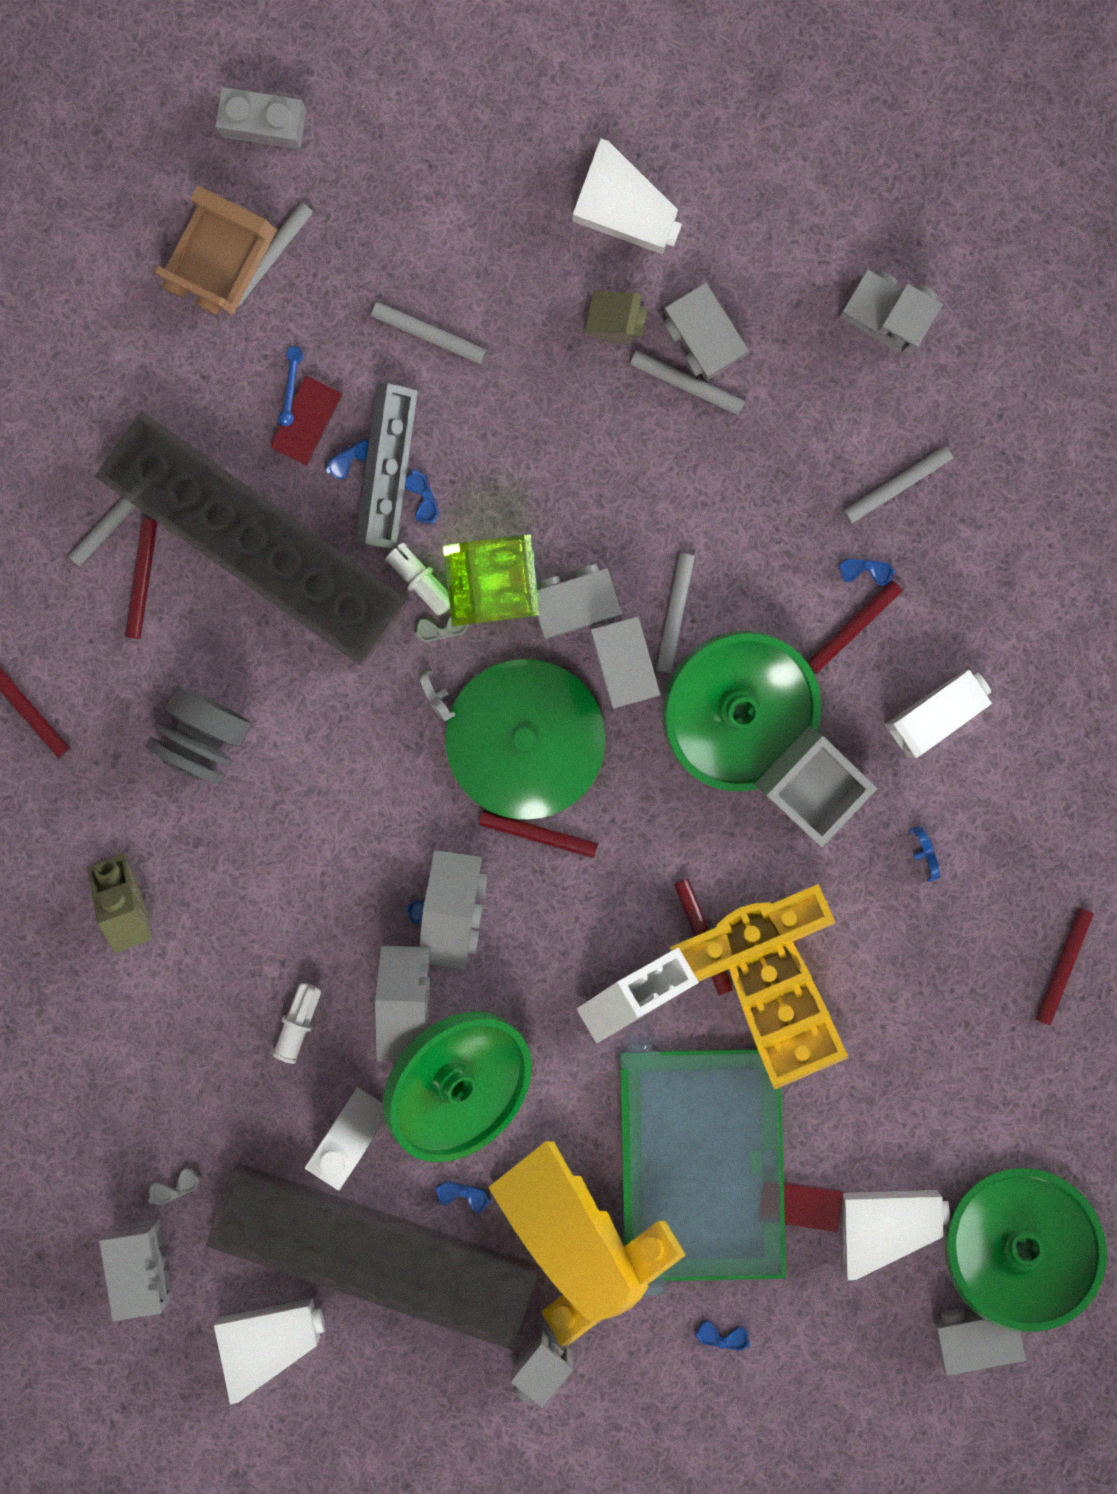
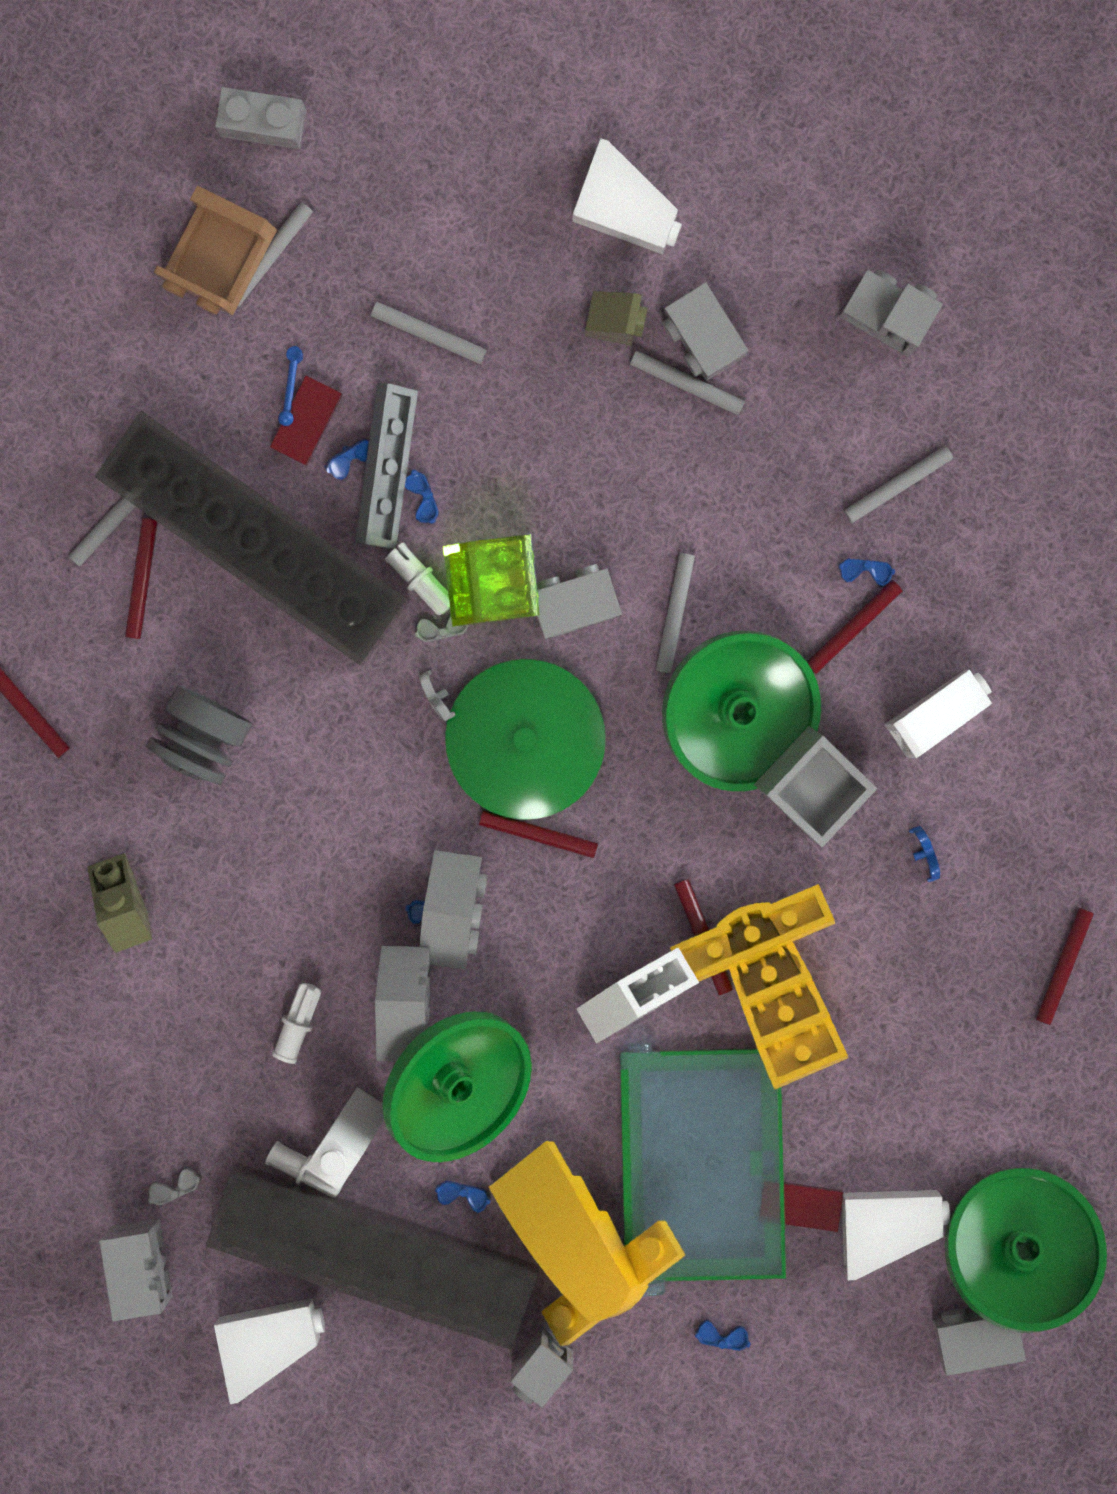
light grey piece [591,616,660,709] -> none
none -> white axle [265,1141,344,1198]

